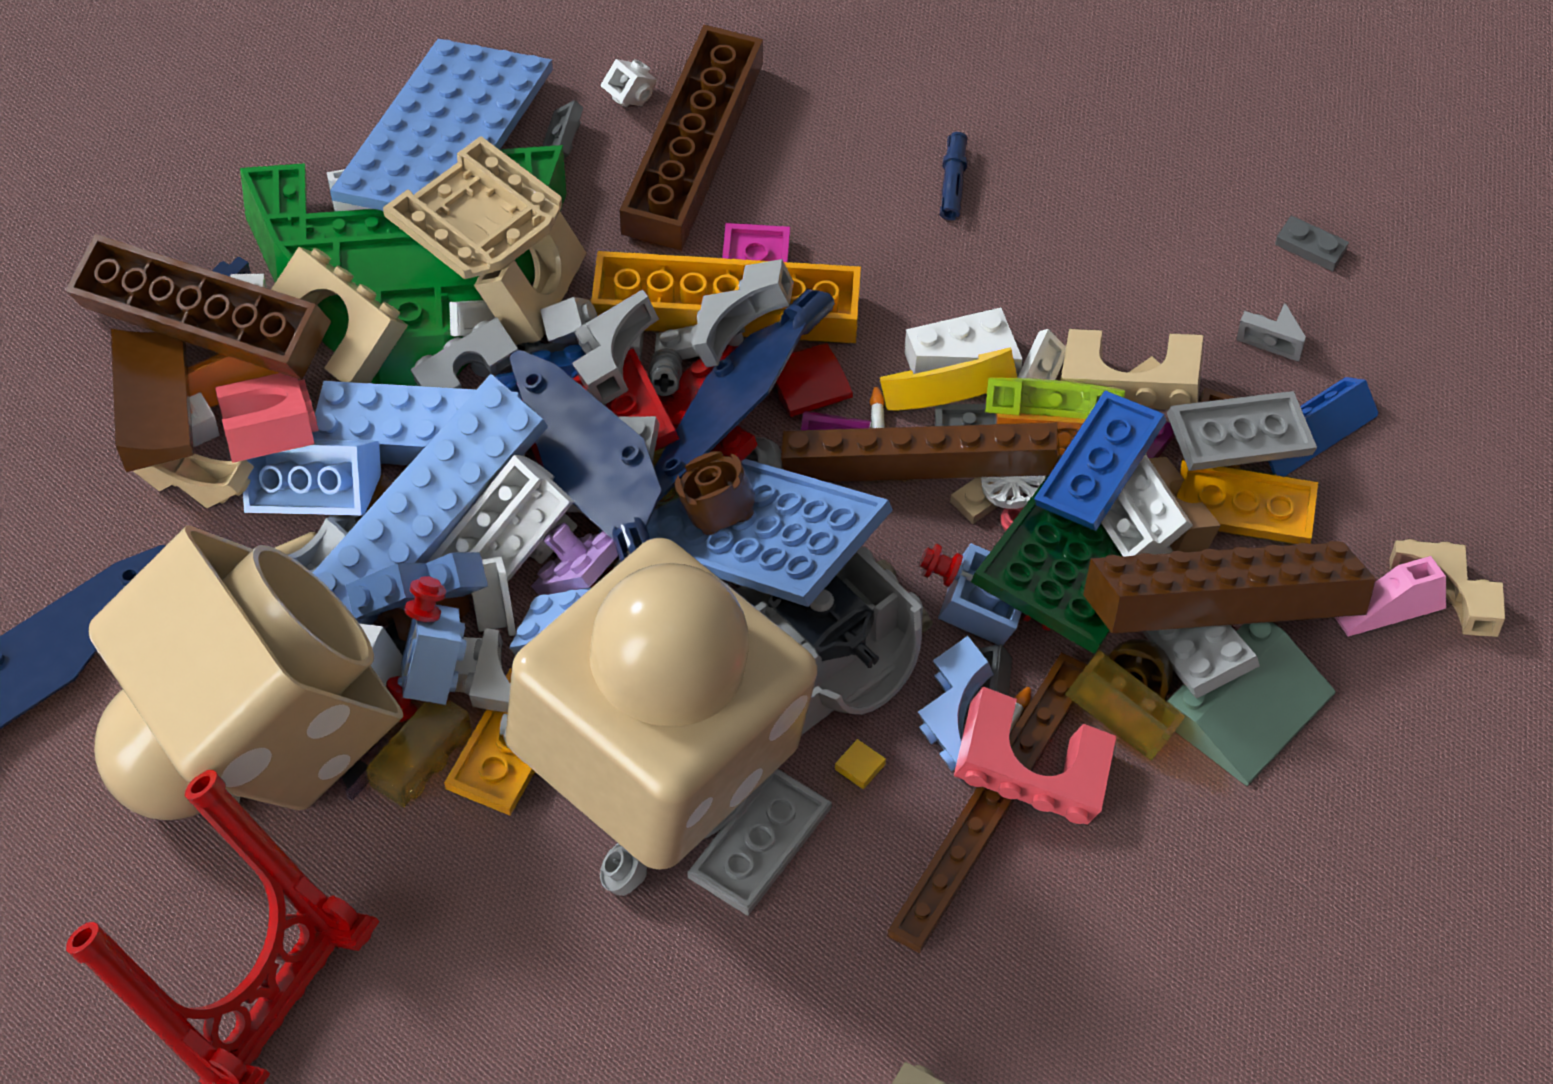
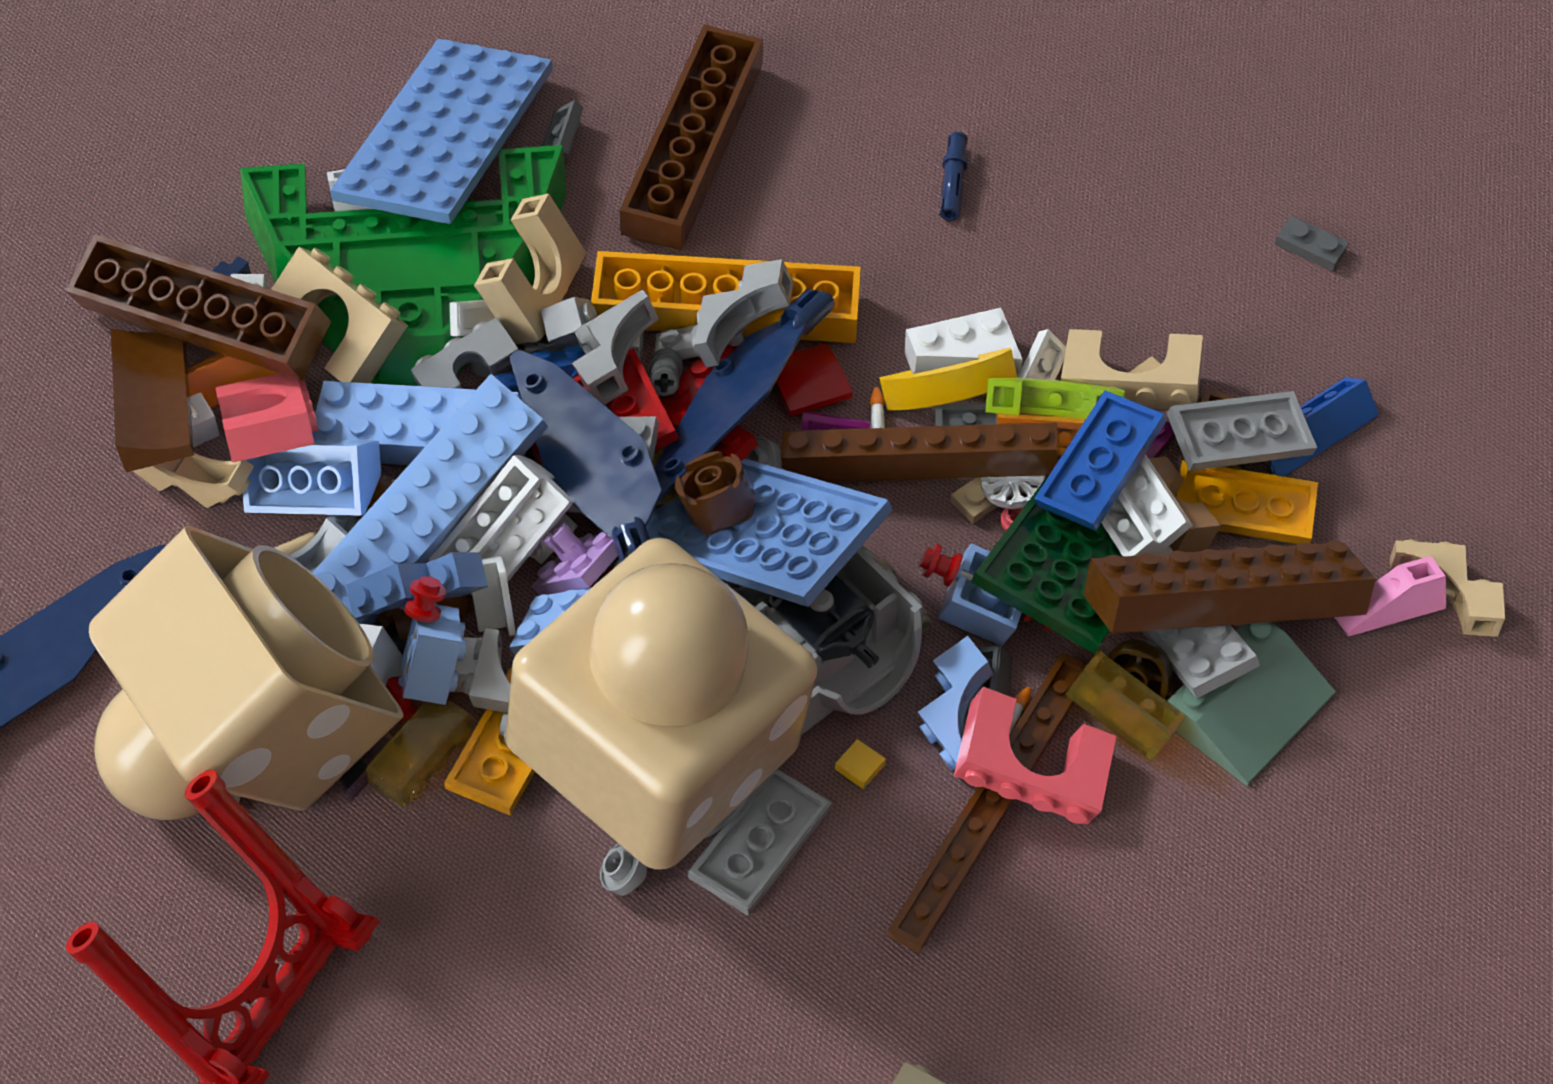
tan wedge [383,136,562,279] -> none
white brick [600,59,657,107] -> none
dark pink plate [722,223,790,262] -> none
light grey slope [1236,303,1306,362] -> none

